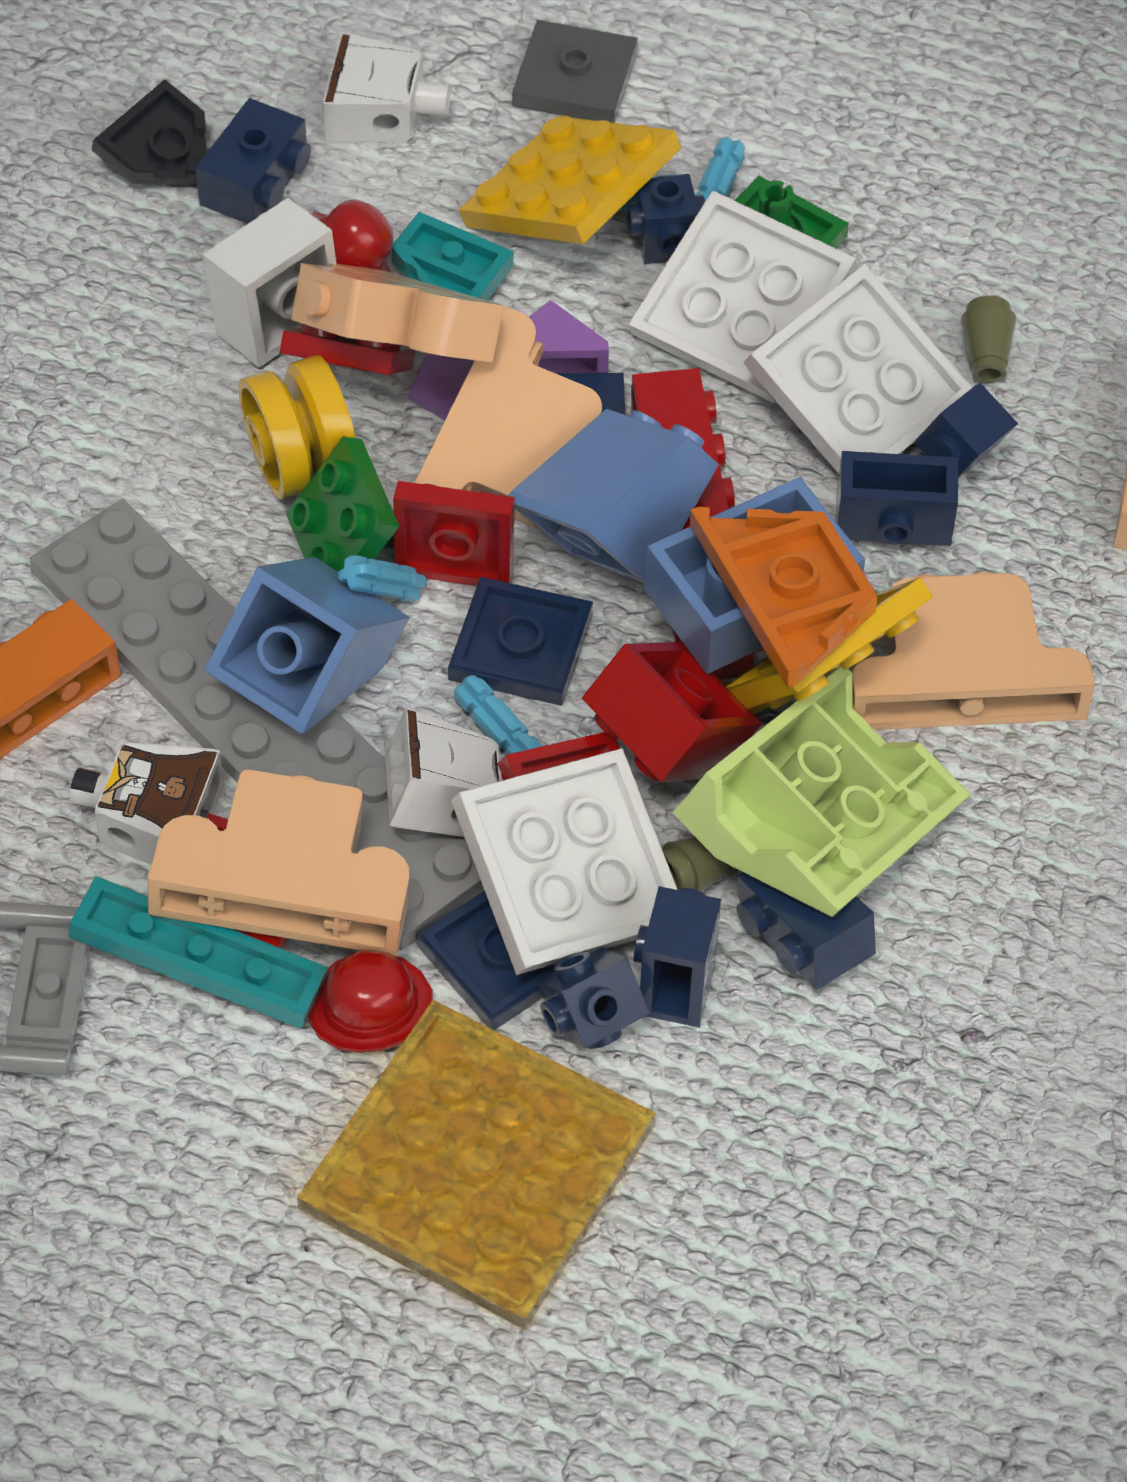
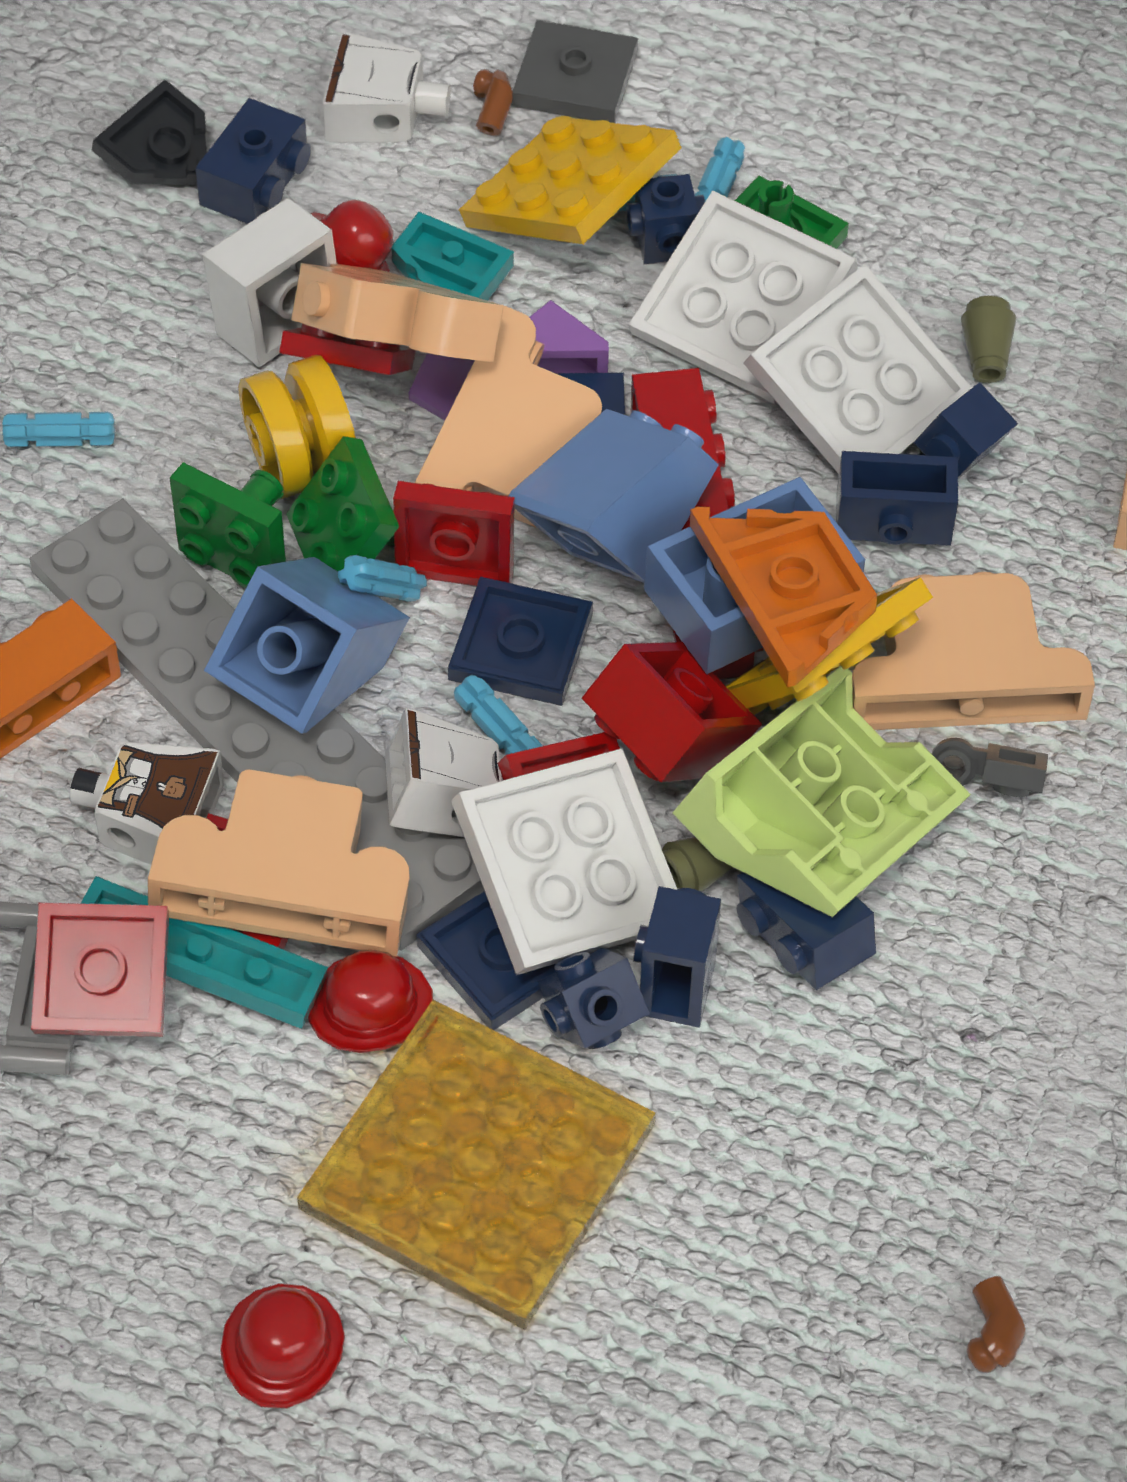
none -> medium azure axle [2,412,115,447]
none -> plate [31,903,169,1037]
none -> green plate [170,462,286,588]
none -> red hat [220,1284,345,1408]
none -> dark orange arm [473,69,513,136]
none -> dark grey plate [931,738,1048,797]
none -> dark orange arm [967,1276,1025,1373]

